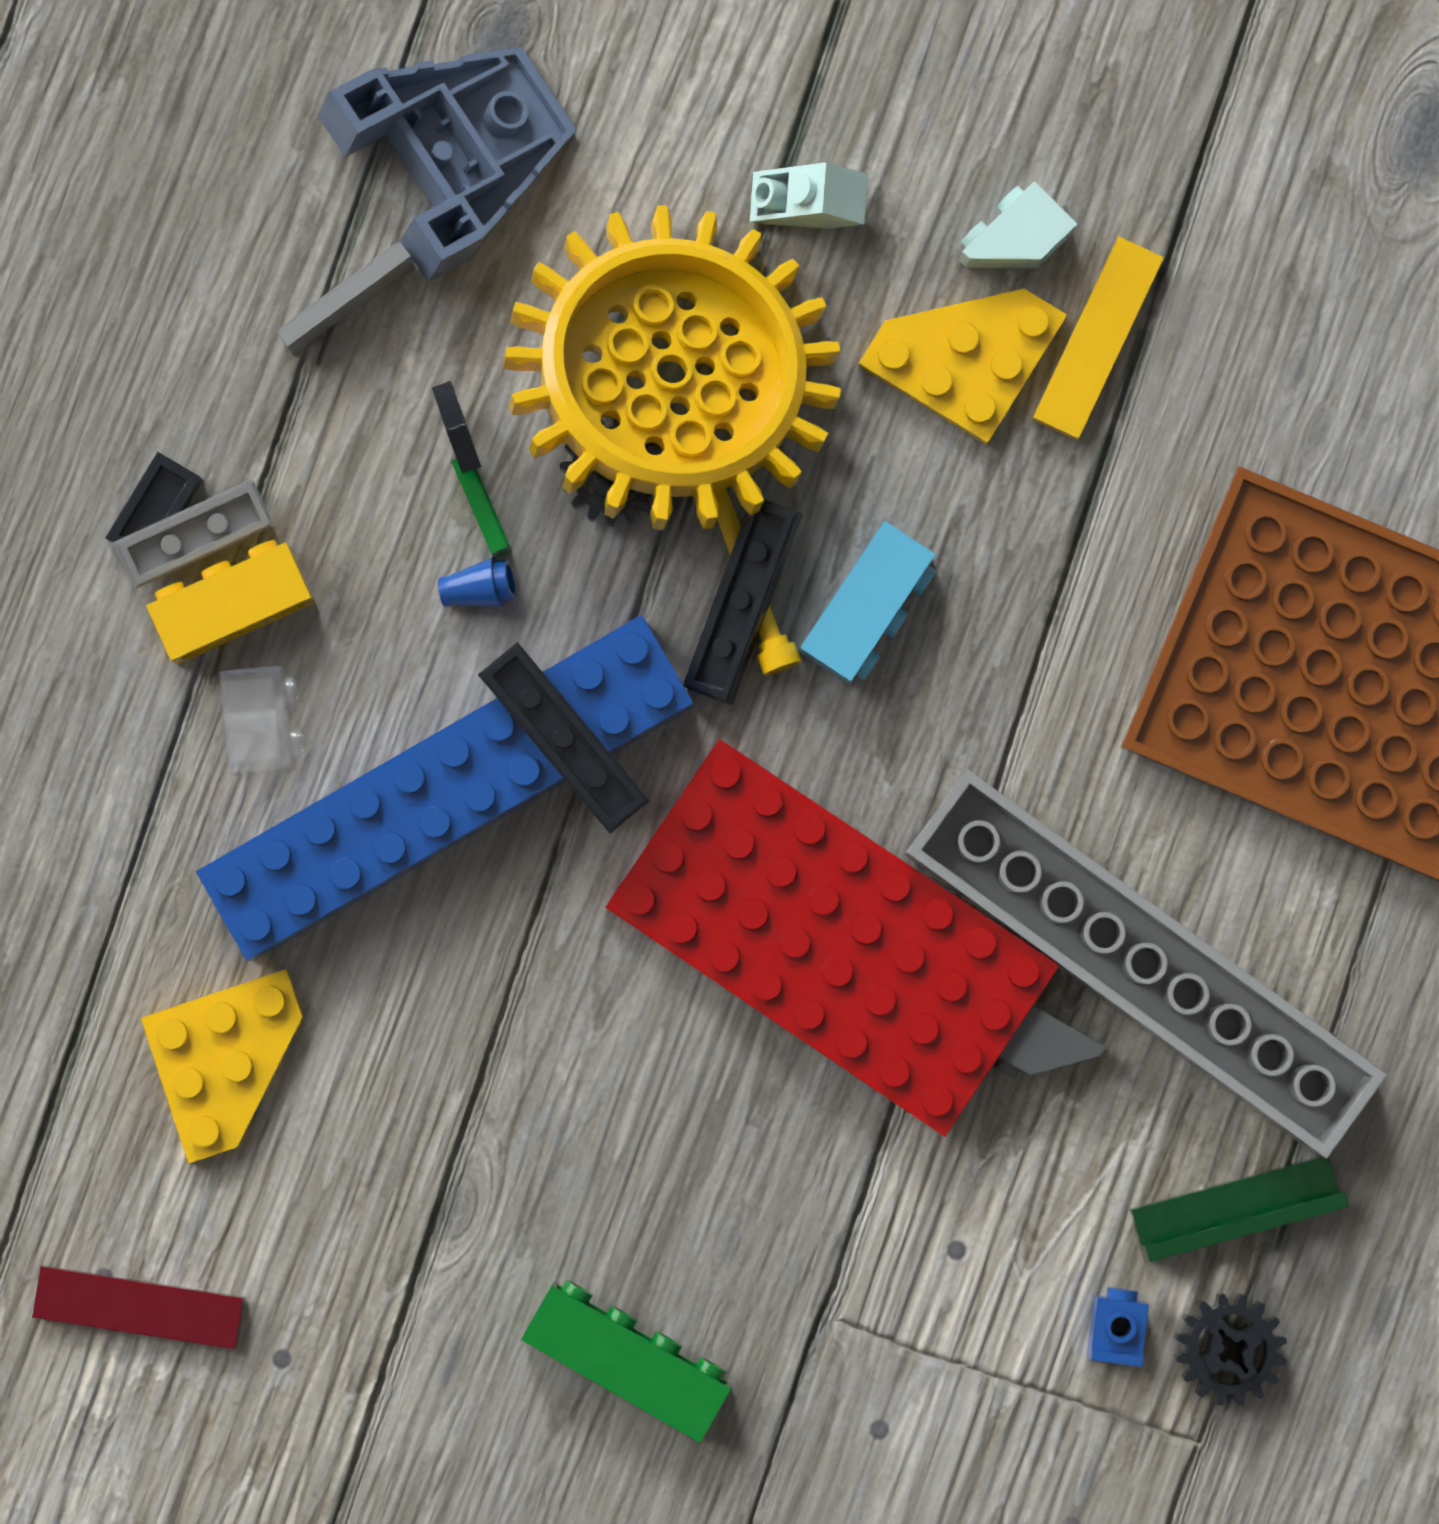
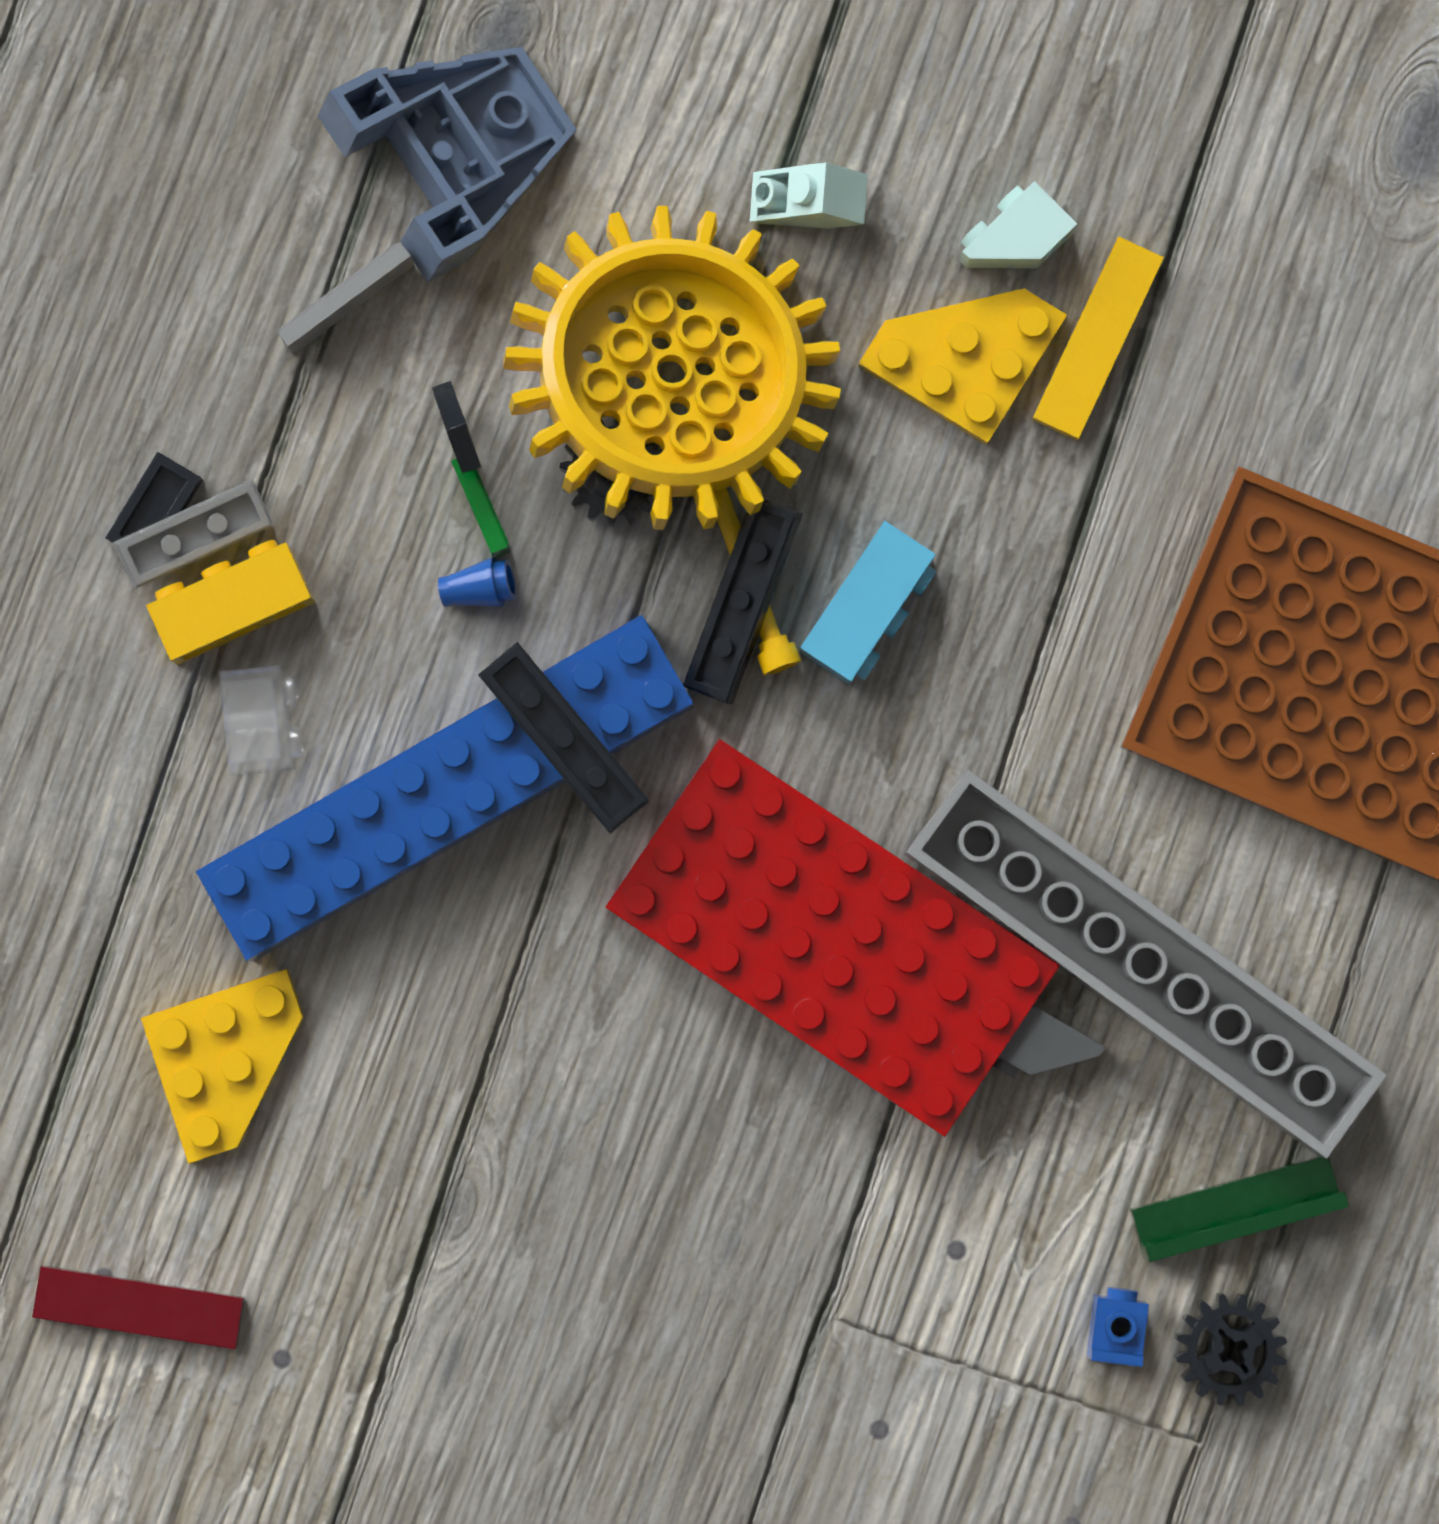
green brick [521,1280,731,1443] -> none

